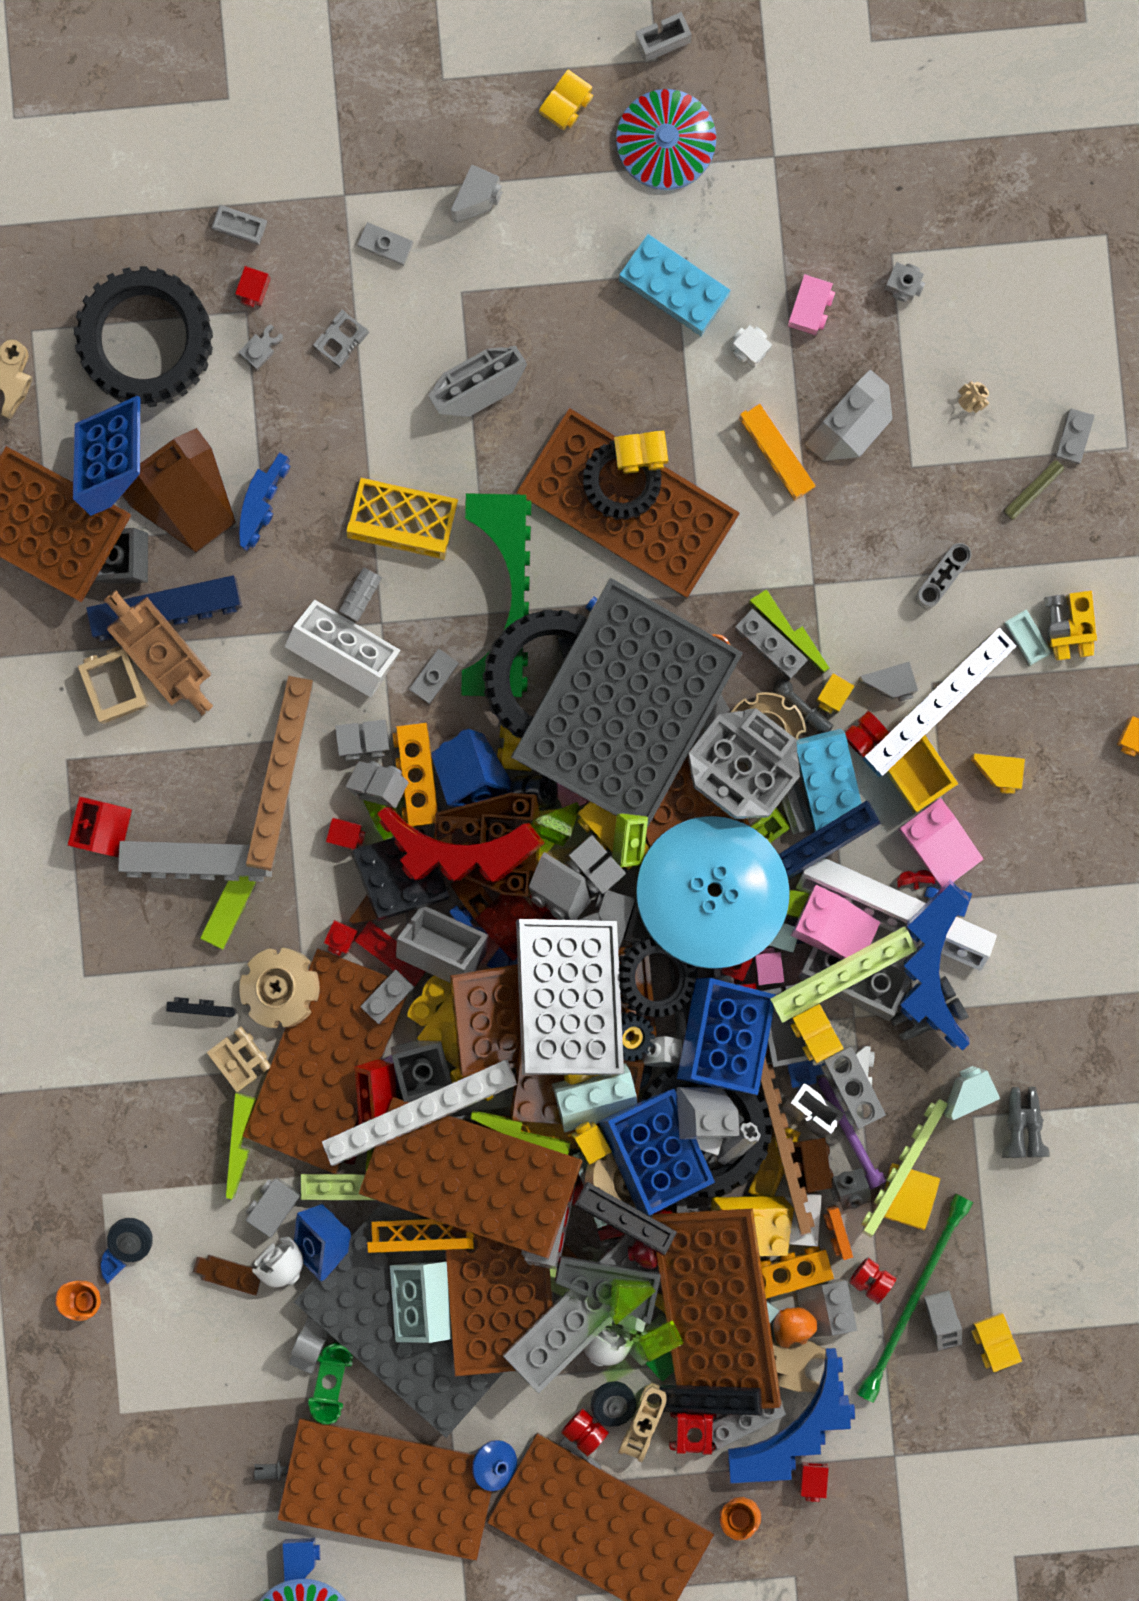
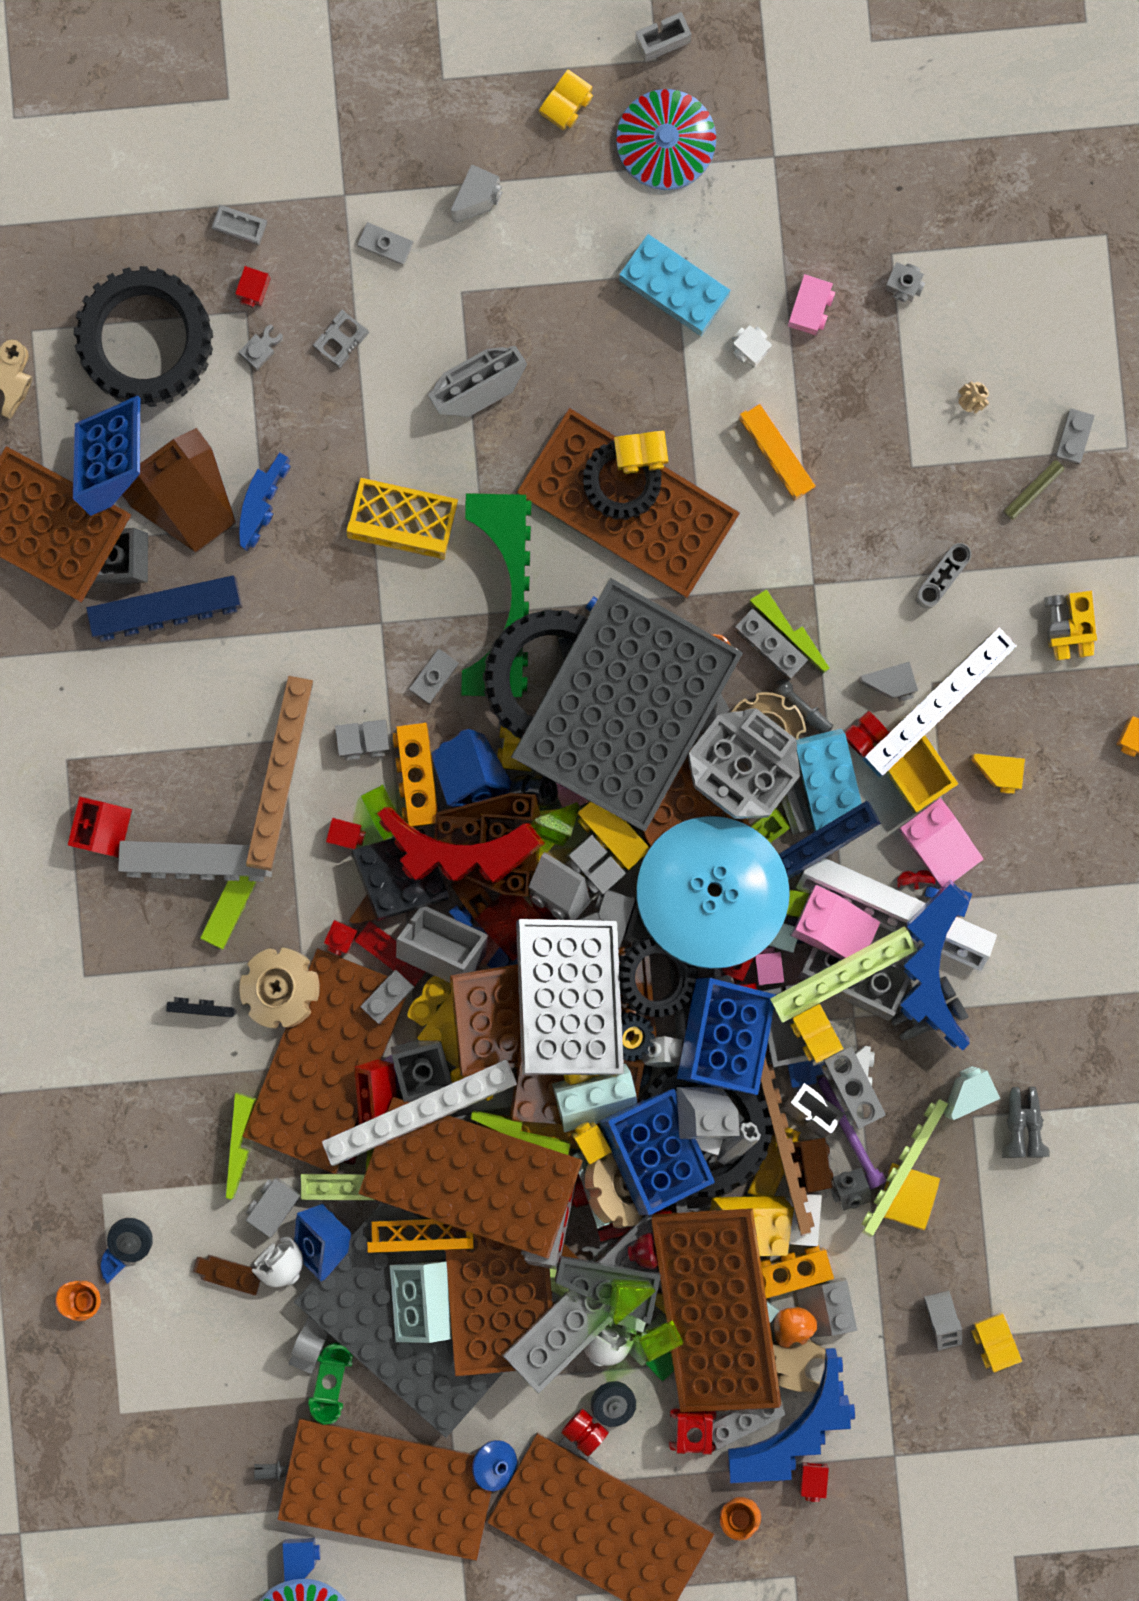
tan window [78,646,149,724] -> none
medium nougat plate [104,590,213,716] -> none
tan plate [207,1026,271,1093] -> none
white slope [285,600,401,698] -> none
light grey axle [339,567,382,622] -> none
light grey piece [346,761,409,808] -> none
black tile [574,1182,677,1256] -> none
lime slope [612,814,648,867] -> none
tan piece [618,1382,666,1463] -> none
black tile [659,1385,762,1416] -> none
light grey wedge [805,370,893,461] -> none
yellow brick [816,673,854,714] -> none
orange plate [823,1205,854,1260] -> none
red wheel [848,1257,897,1305] -> none
green hose [856,1193,974,1403] -> none
light aqua tile [1004,609,1052,666] -> none

